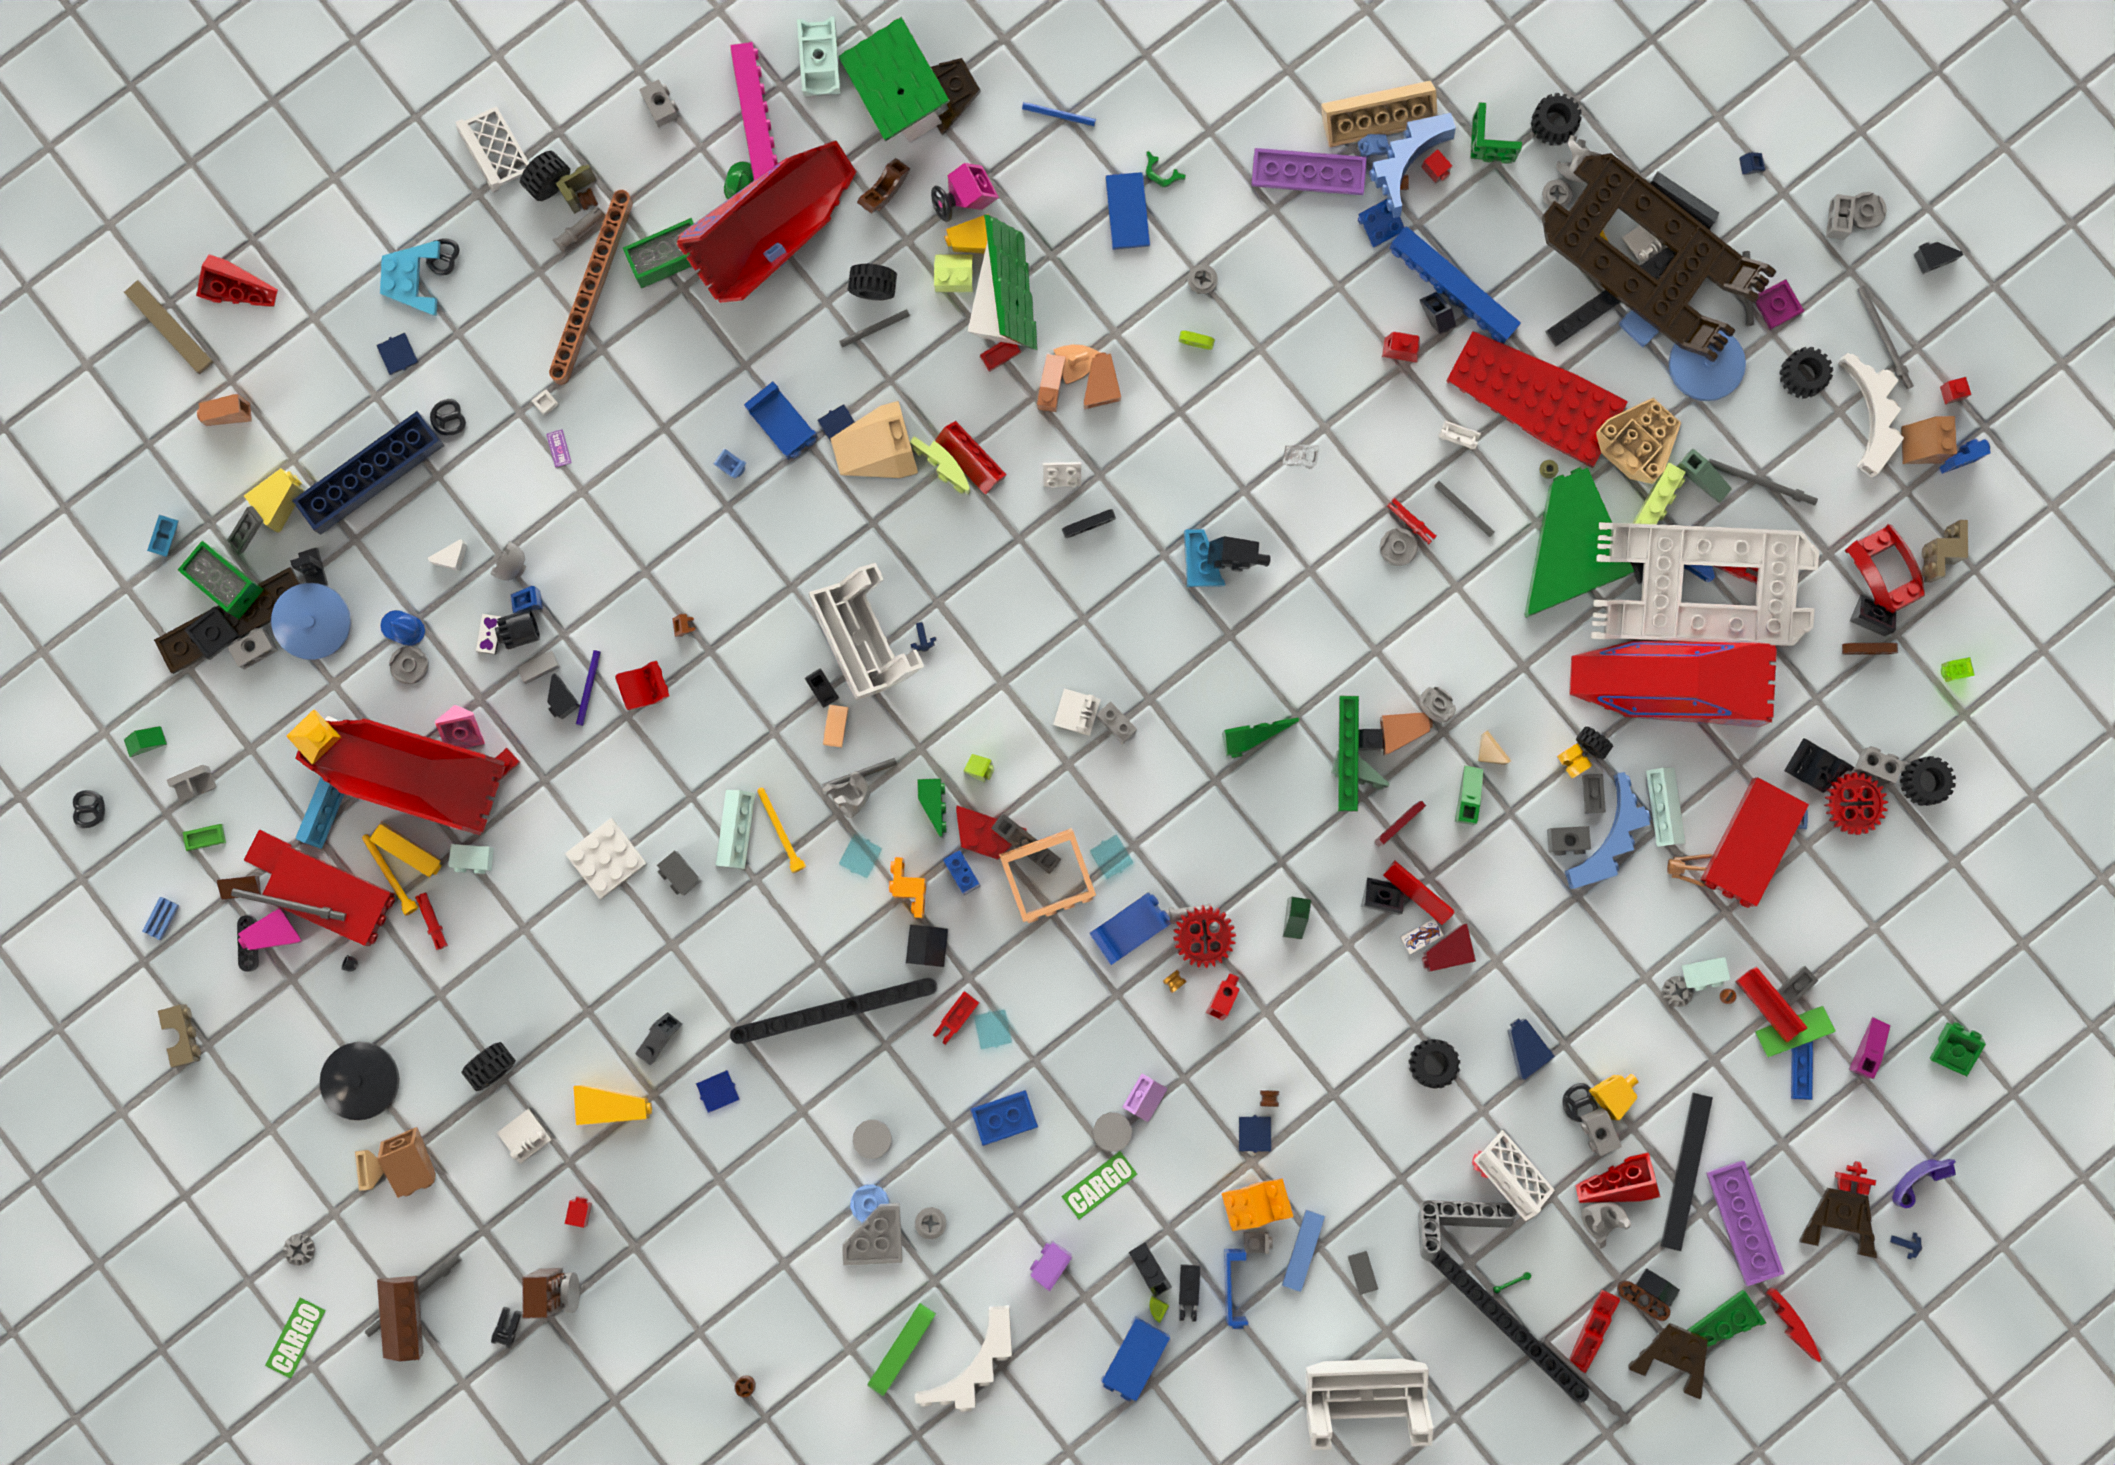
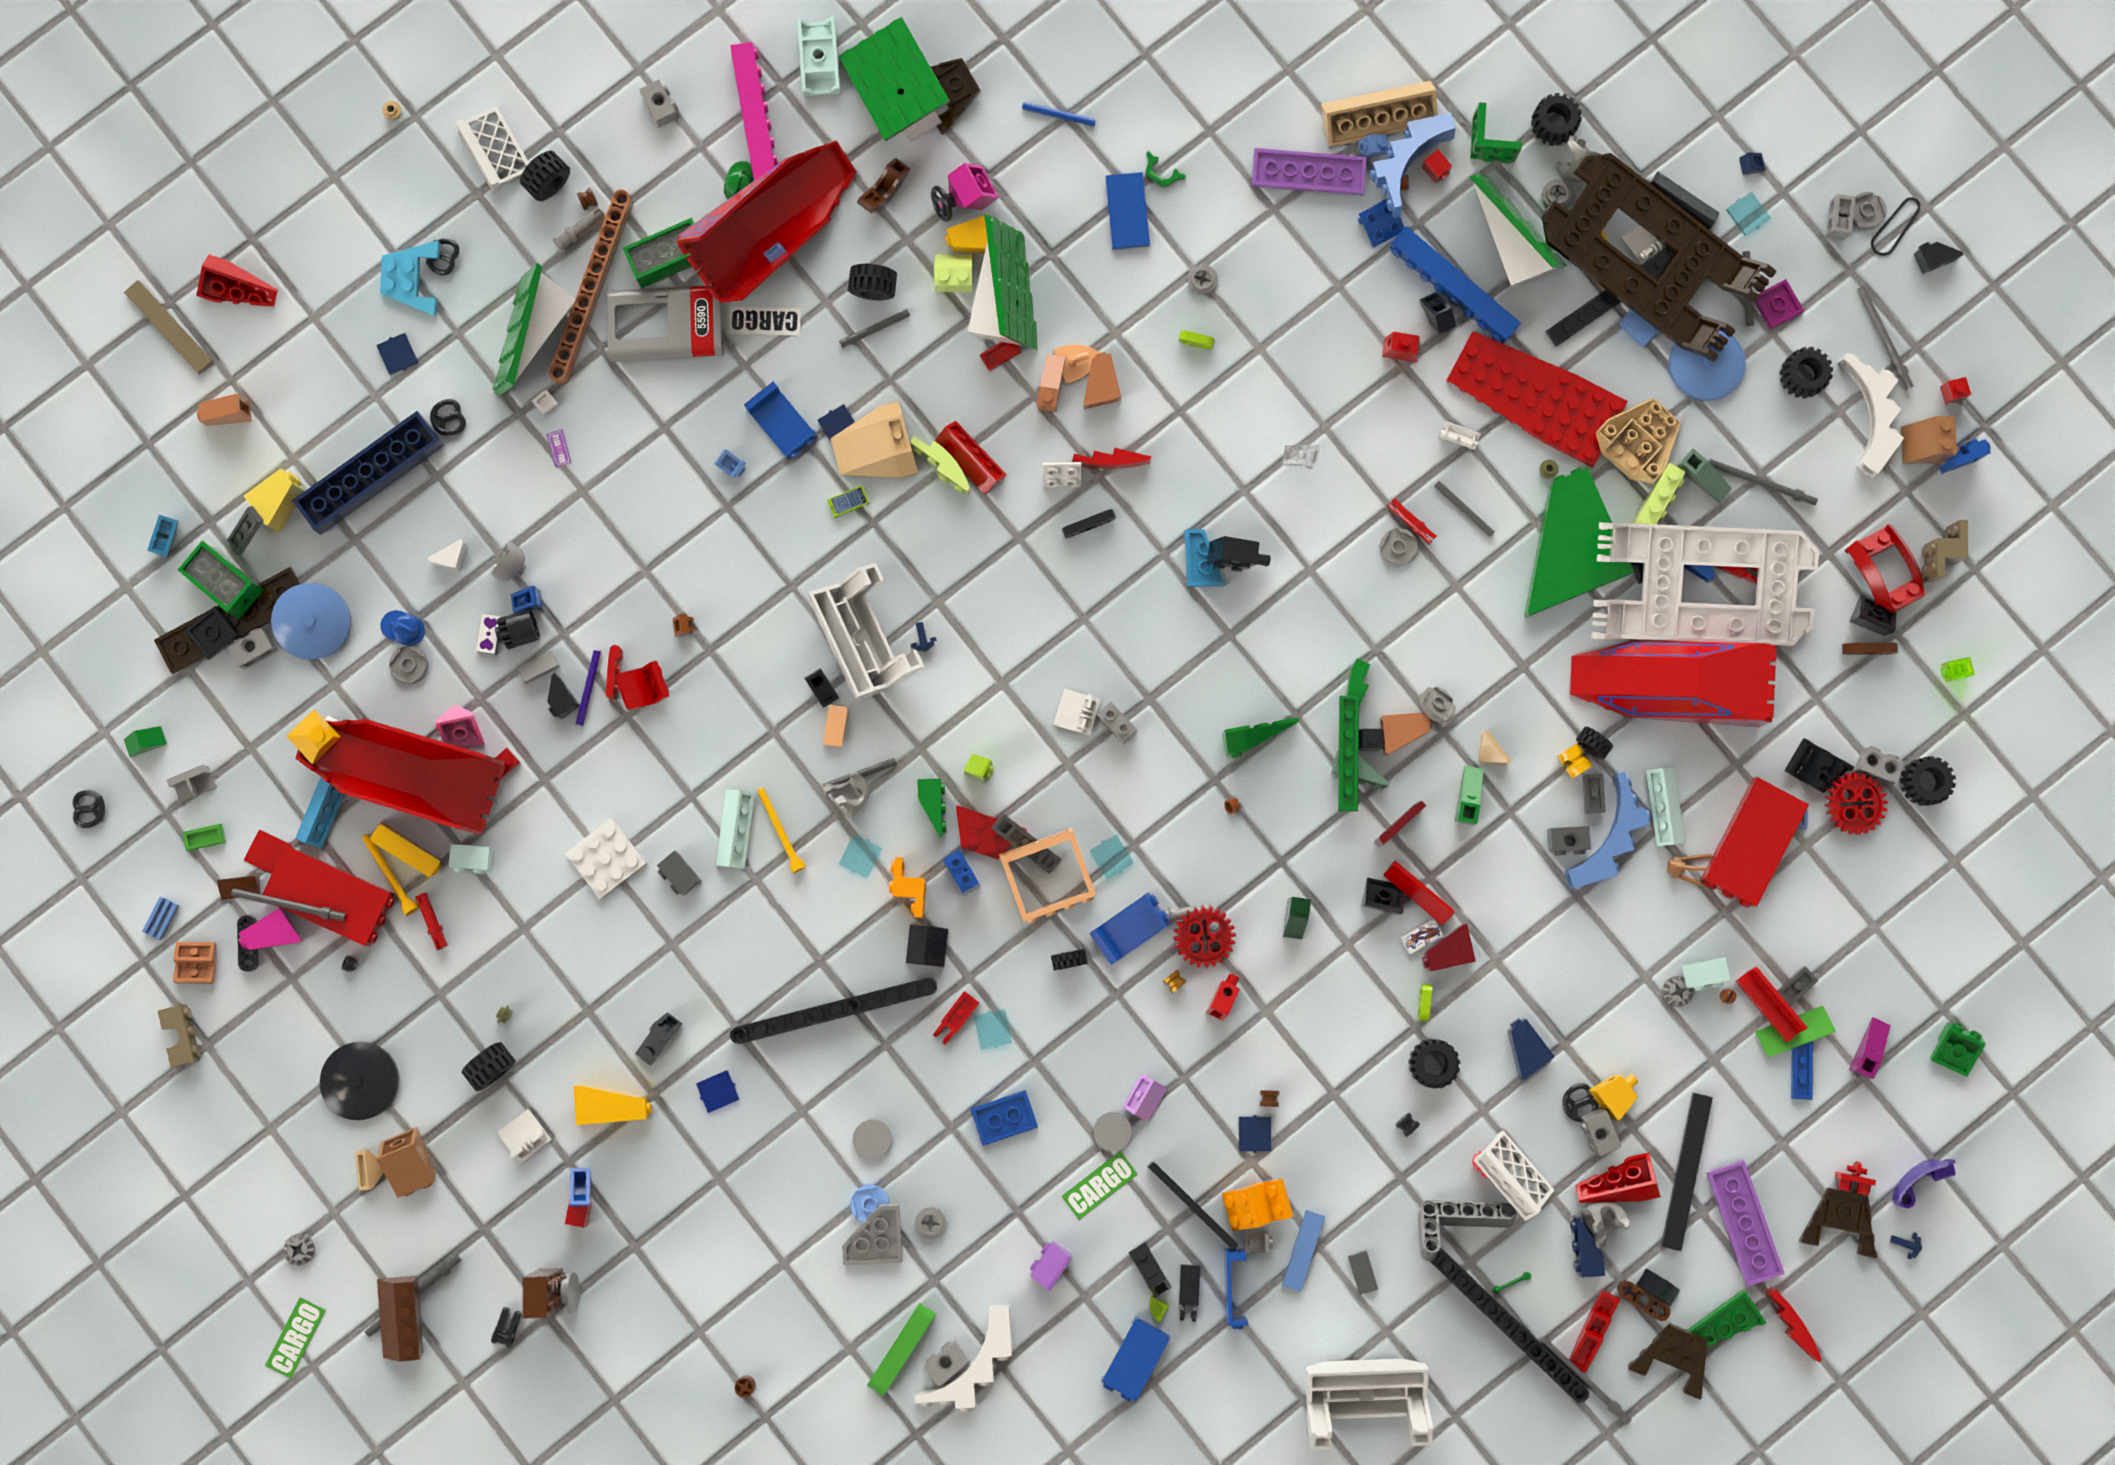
black bracket [290,548,328,585] -> none
olive bracket [556,164,597,214] -> none
none -> nougat slope [173,942,216,984]
none -> tan plate [382,101,402,120]
none -> piece [492,263,576,397]
none -> olive plate [496,1005,513,1024]
none -> slope [569,1168,591,1206]
none -> light grey piece [605,285,724,362]
none -> red hinge [605,644,623,700]
none -> sticker [729,306,801,336]
none -> tile [827,485,870,518]
none -> light grey brick [924,1340,970,1387]
none -> black tyre [1051,949,1088,971]
none -> red slope [1072,448,1151,469]
none -> black tile [1148,1161,1238,1250]
none -> dark orange hinge [1224,798,1241,814]
none -> green slope [1345,658,1370,706]
none -> black wheel [1395,1112,1420,1137]
none -> lime beam [1418,984,1432,1021]
none -> white piece [1469,174,1567,286]
none -> dark blue slope [1570,1216,1605,1277]
none -> clear light blue piece [1726,192,1771,235]
none -> black piece [1871,197,1921,256]

